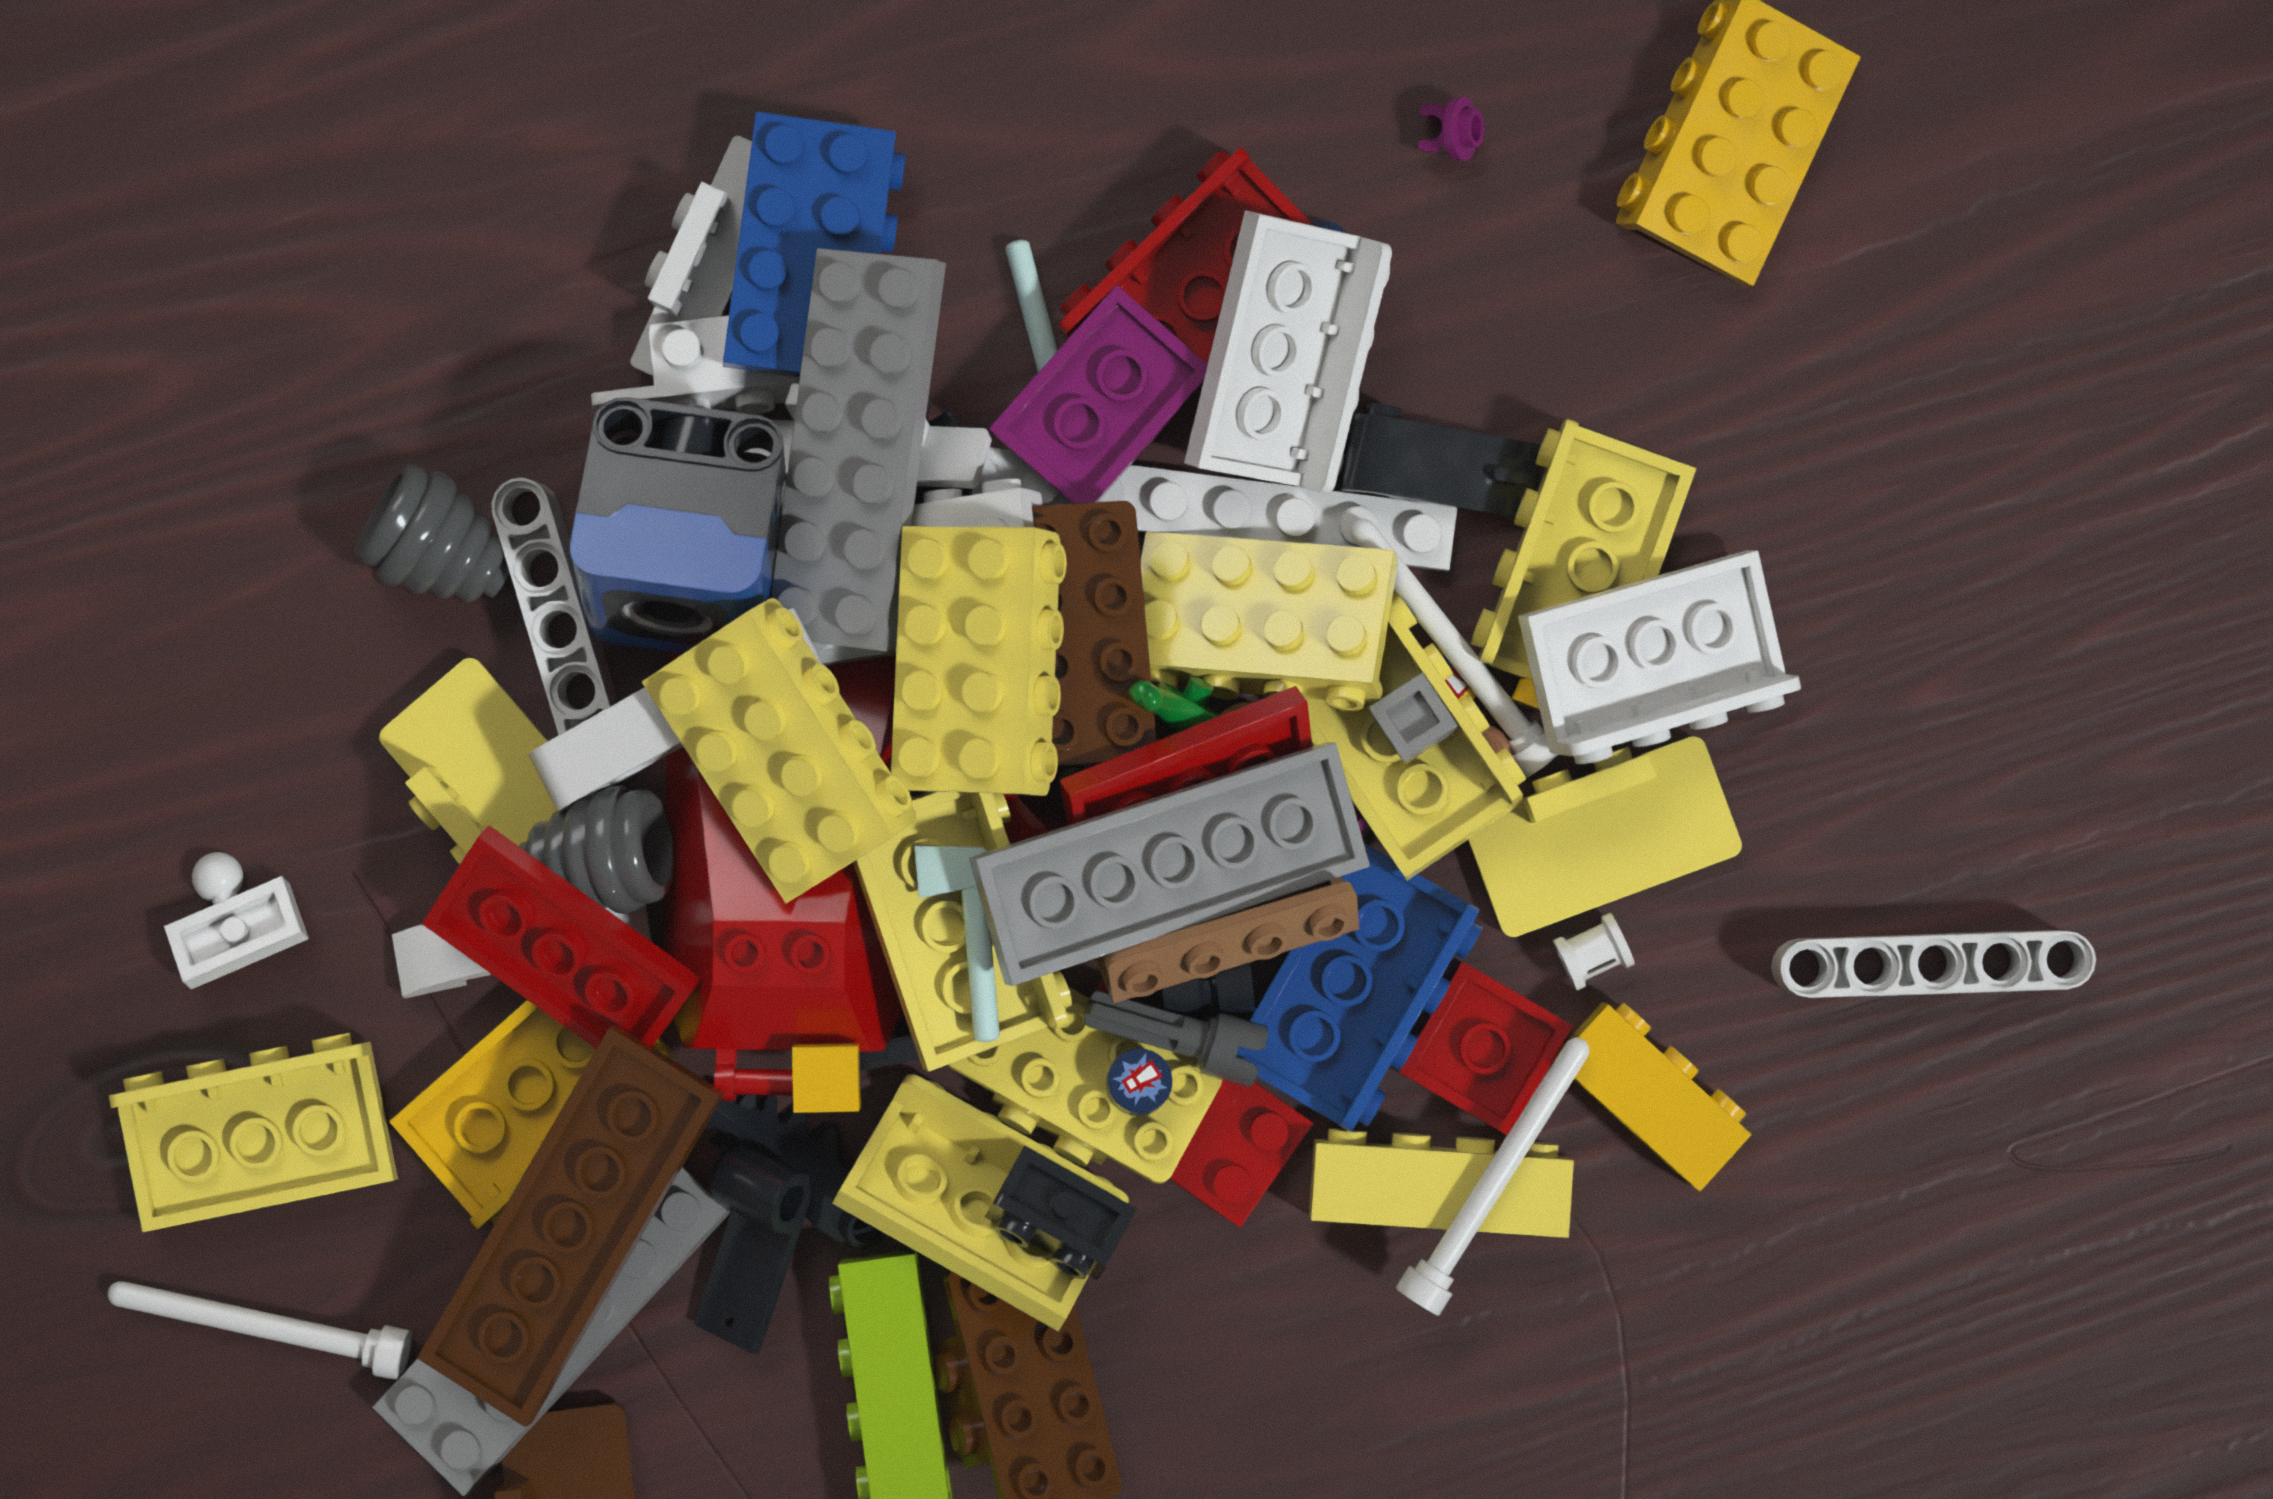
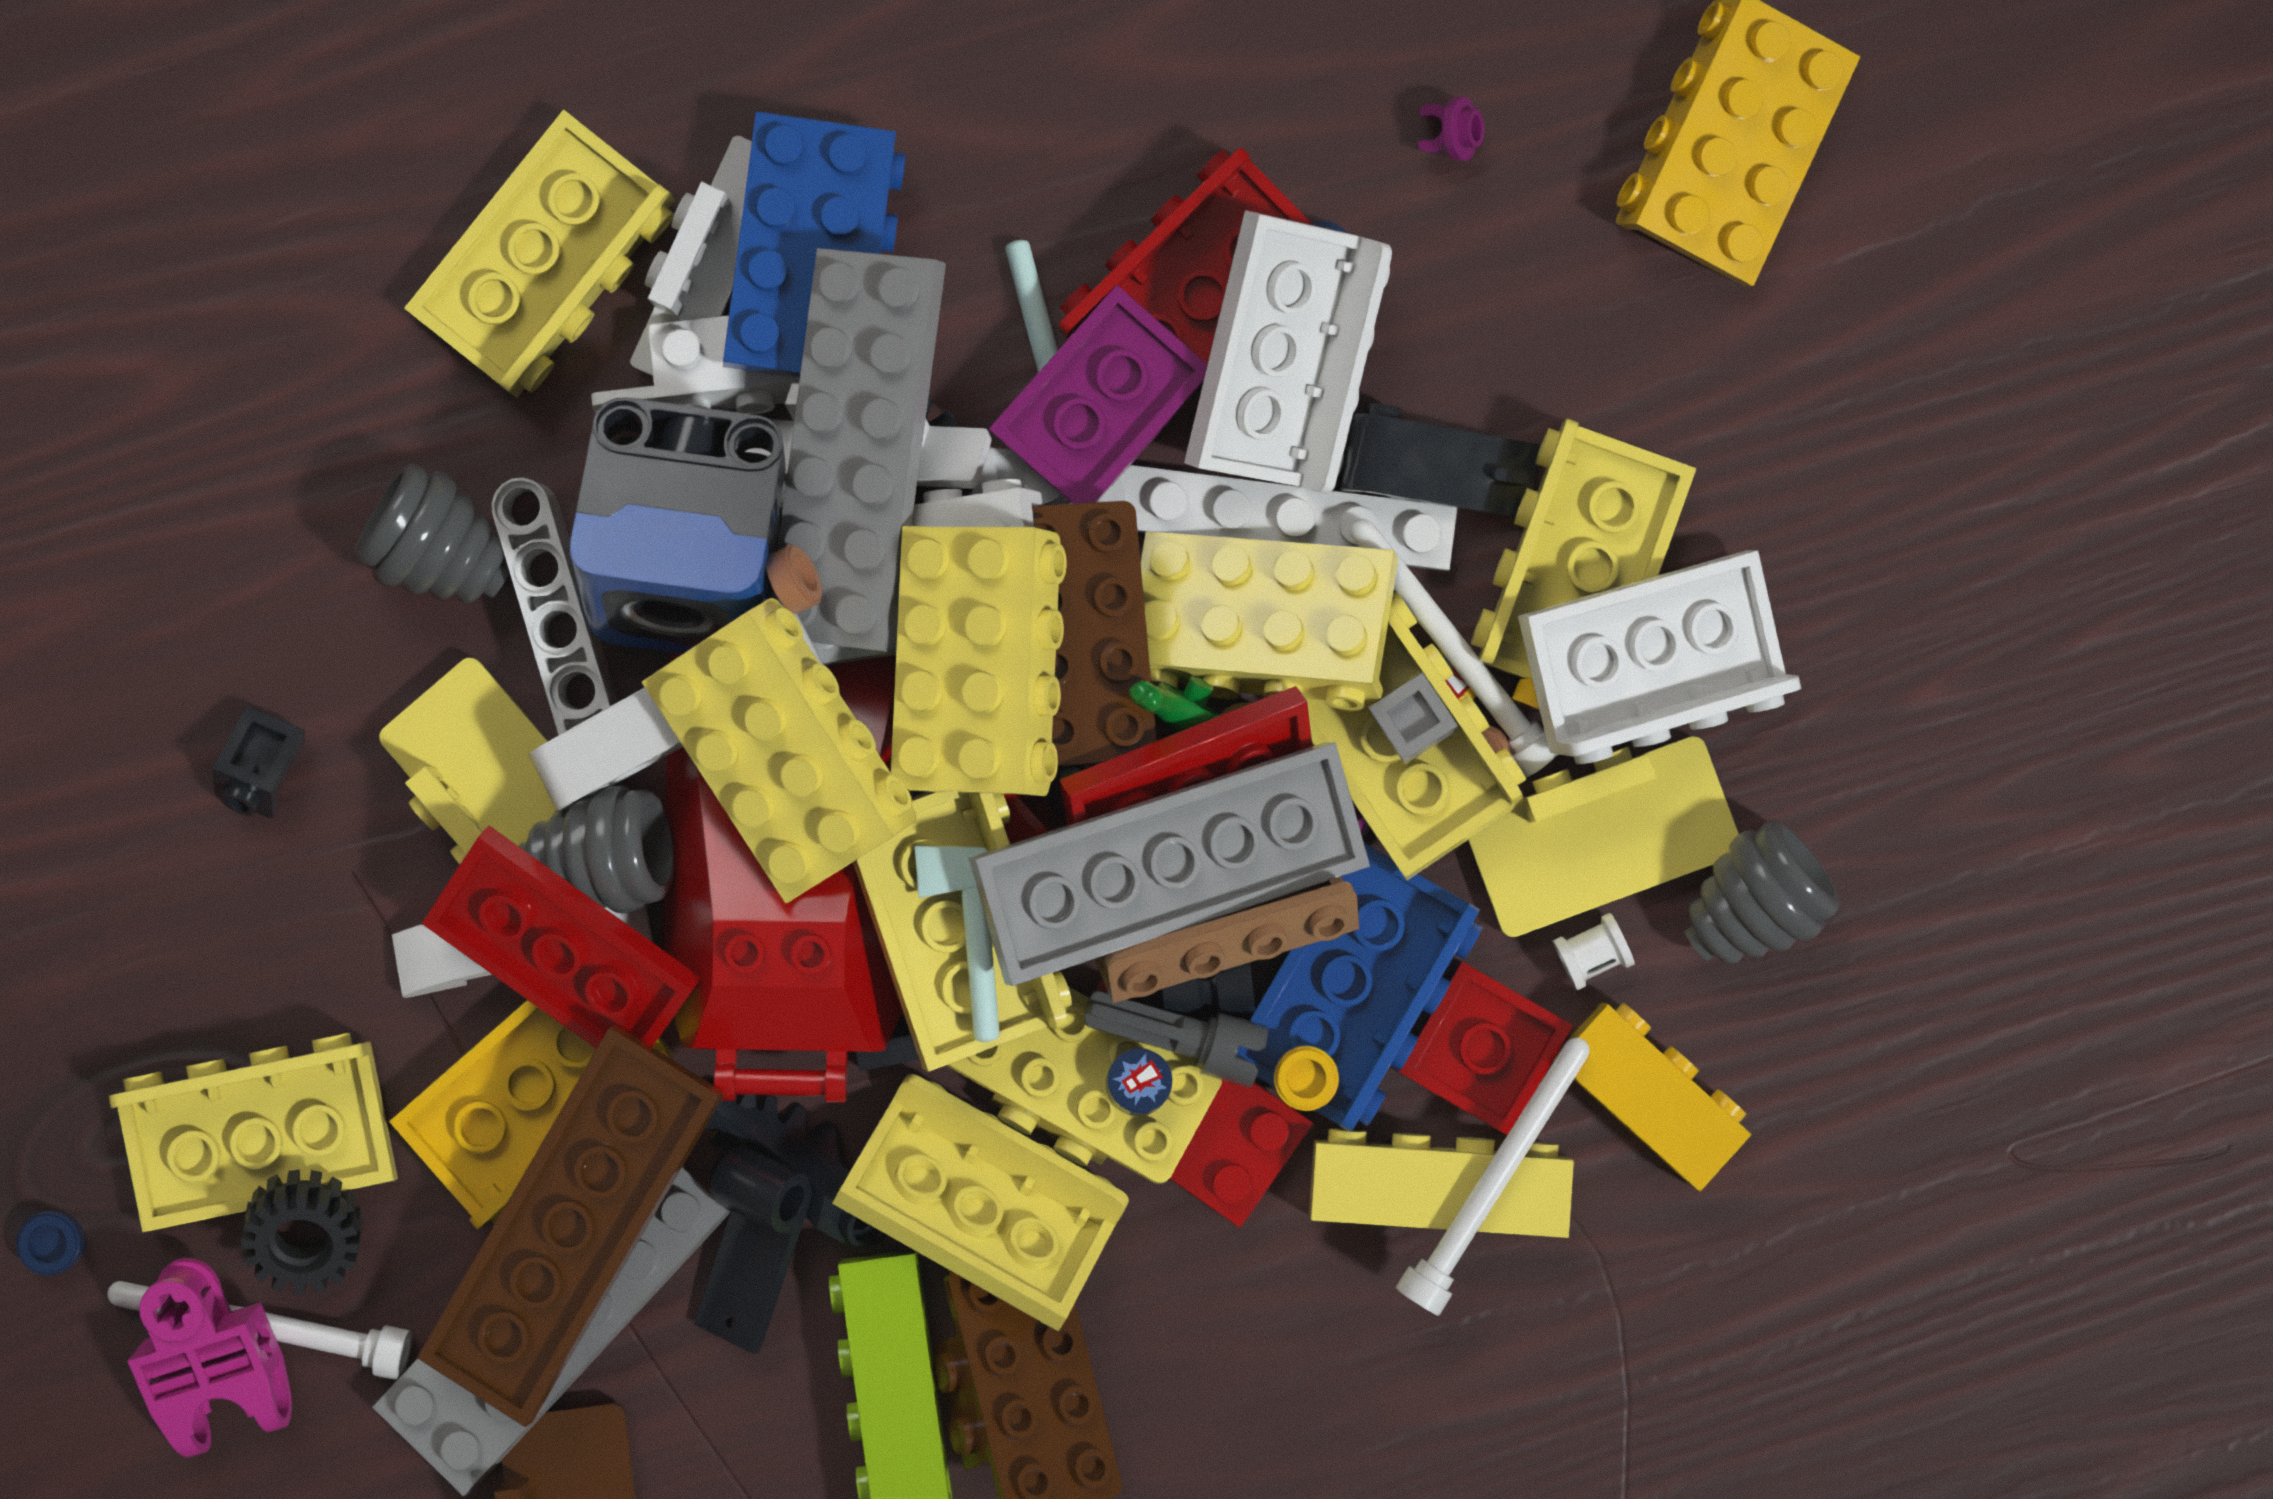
white plate [164,852,309,989] -> none
yellow tile [792,1043,861,1113] -> none
black bracket [985,1145,1137,1280] -> none
white beam [1771,930,2096,998] -> none
none -> dark blue tile [16,1210,85,1276]
none -> dark pink piece [127,1258,292,1458]
none -> black bracket [212,706,305,818]
none -> black tyre [241,1169,362,1295]
none -> light yellow bracket [404,109,675,398]
none -> nougat tile [766,544,822,614]
none -> yellow tile [1274,1045,1339,1111]
none -> dark grey piece [1685,820,1840,964]

